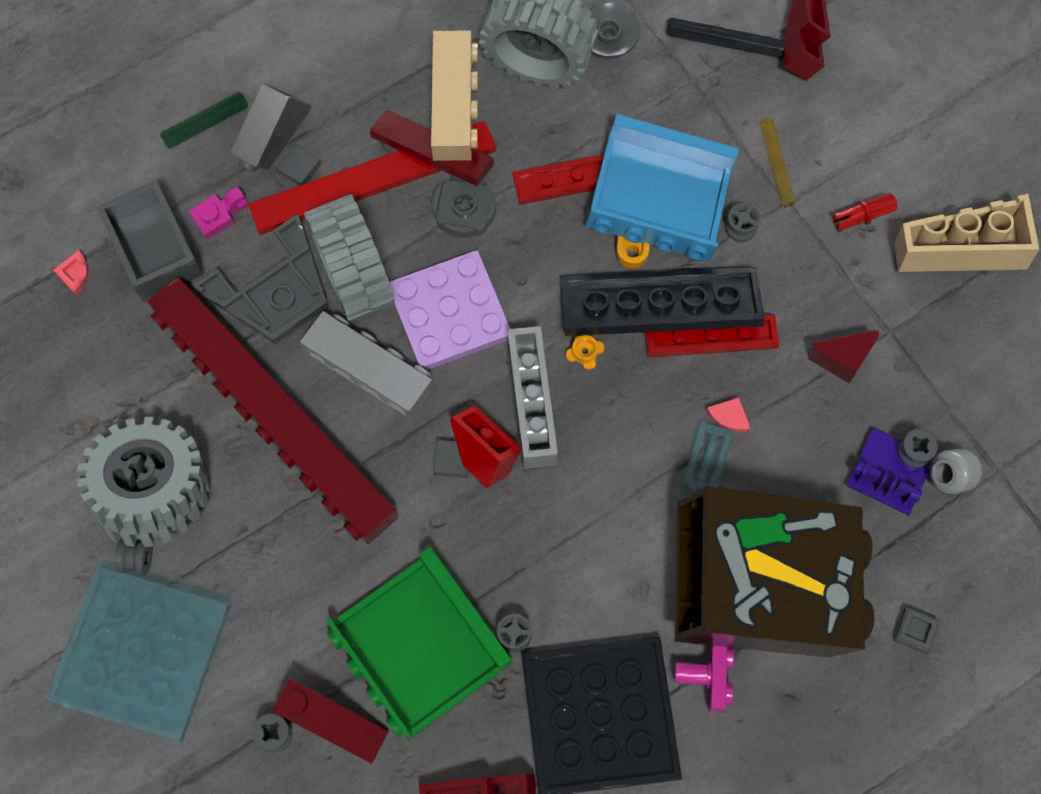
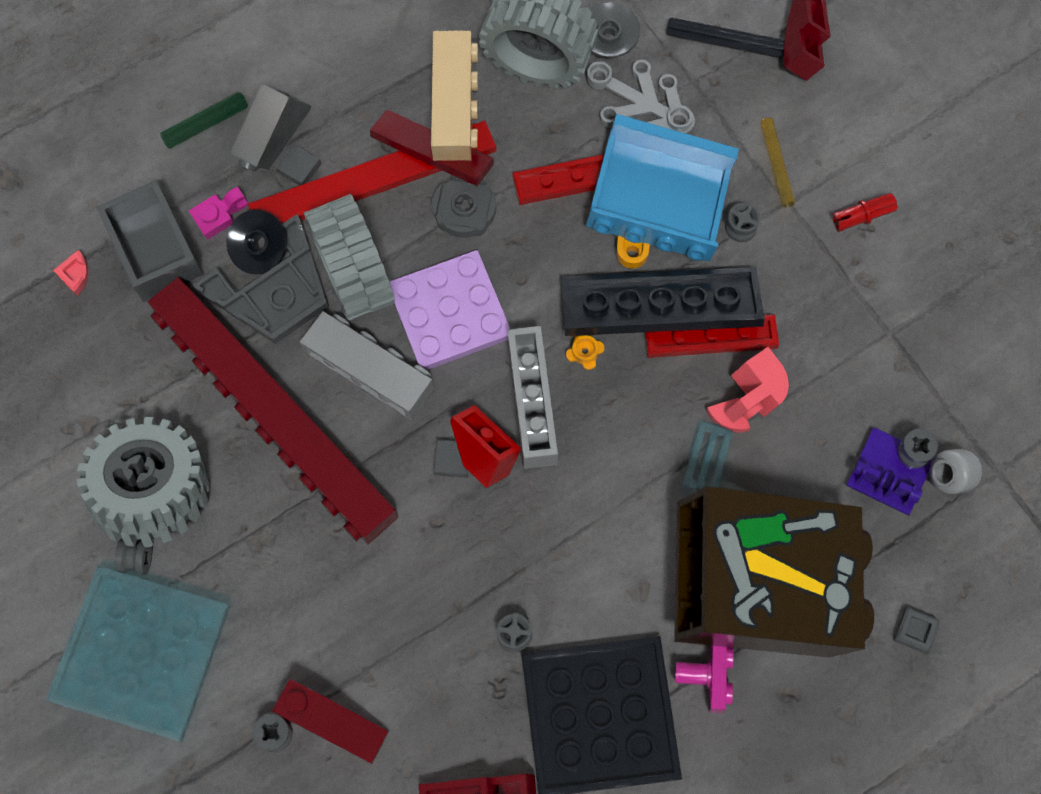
green panel [326,547,512,740] -> none
dark red slope [807,330,879,383] -> none
tan wedge [894,194,1039,272] -> none
none -> black dish [226,210,287,274]
none -> light grey plant [587,60,695,134]
none -> coral brick [725,347,789,423]

